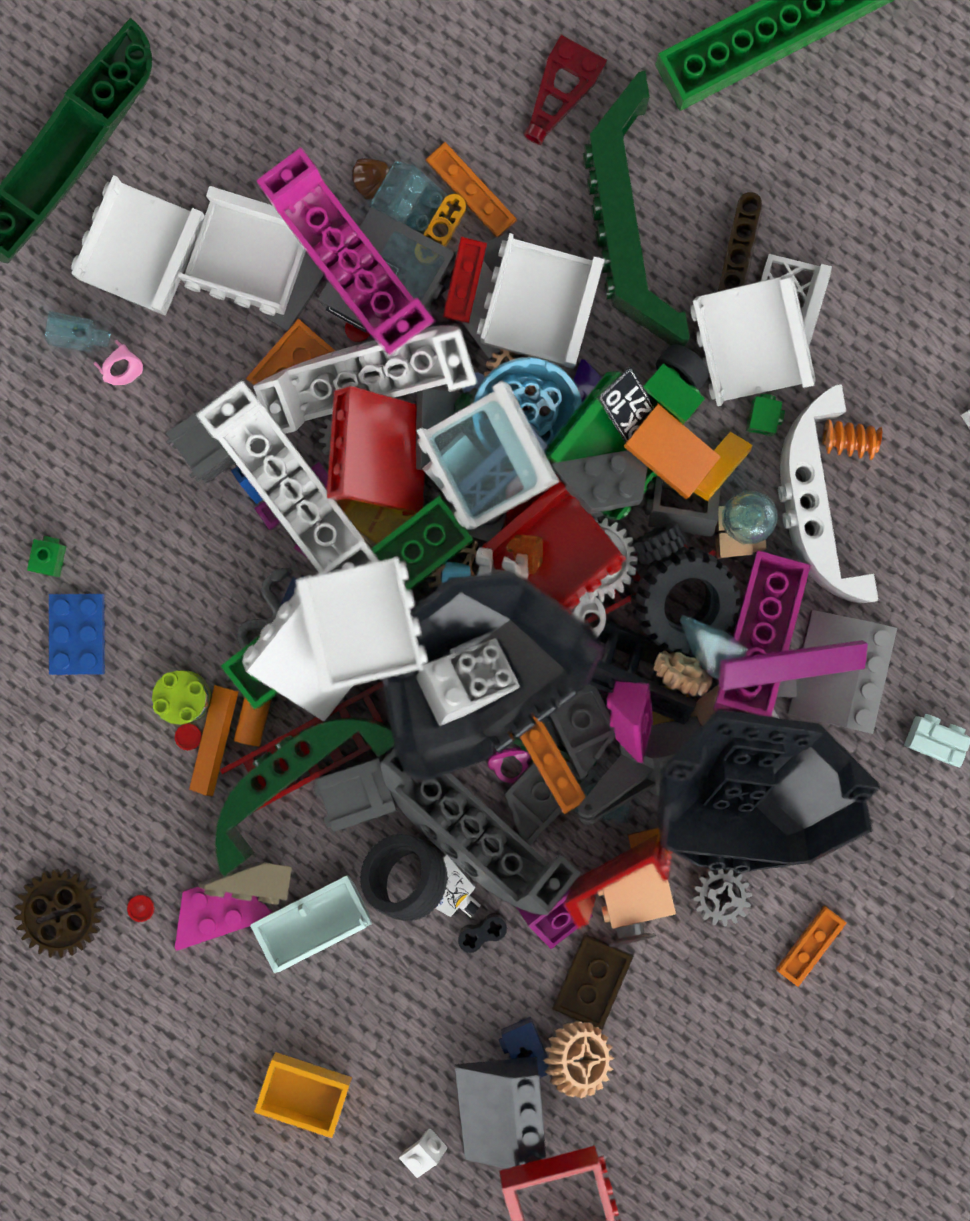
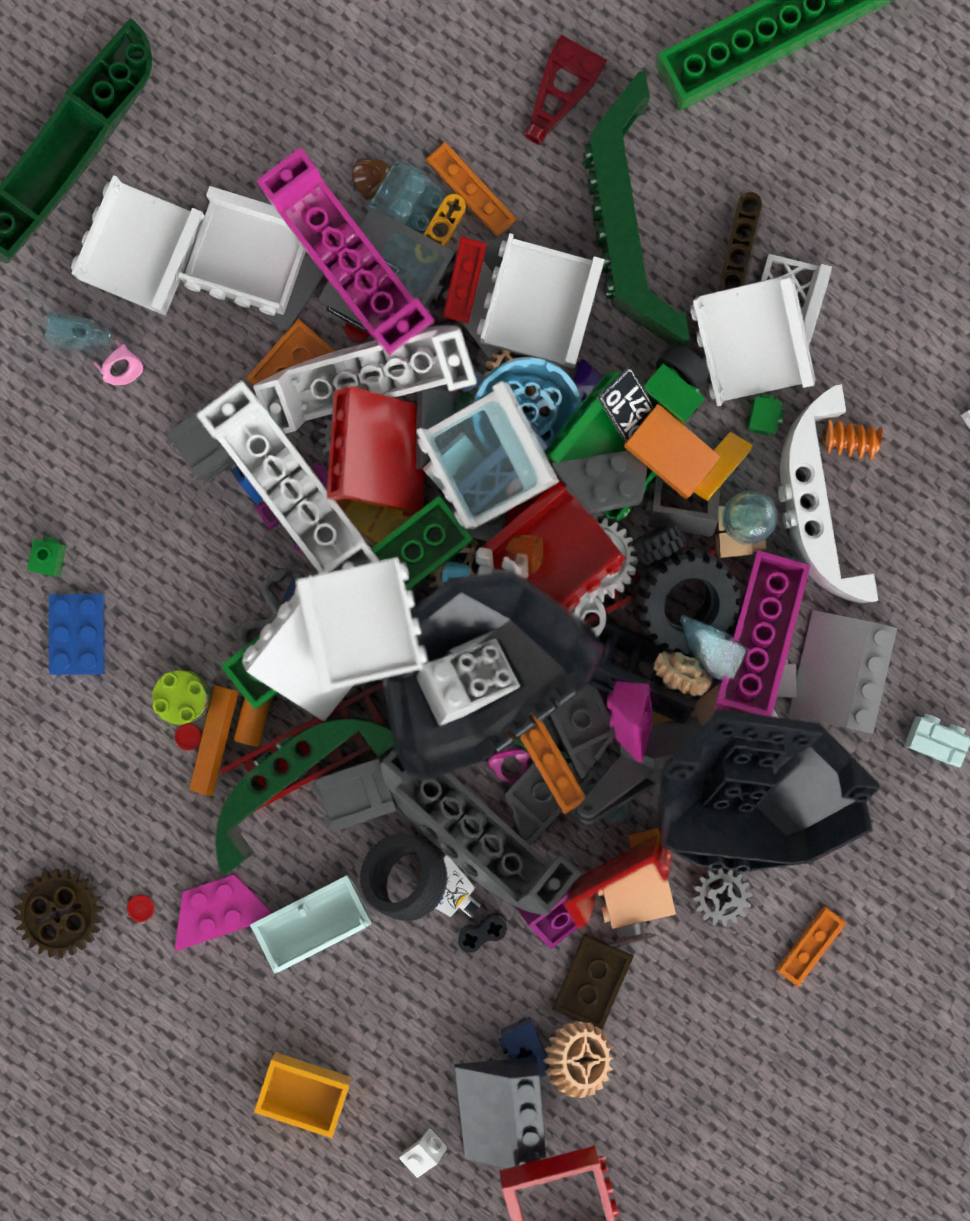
dark tan slope [198,862,292,904] -> none
magenta tile [719,640,868,690] -> none

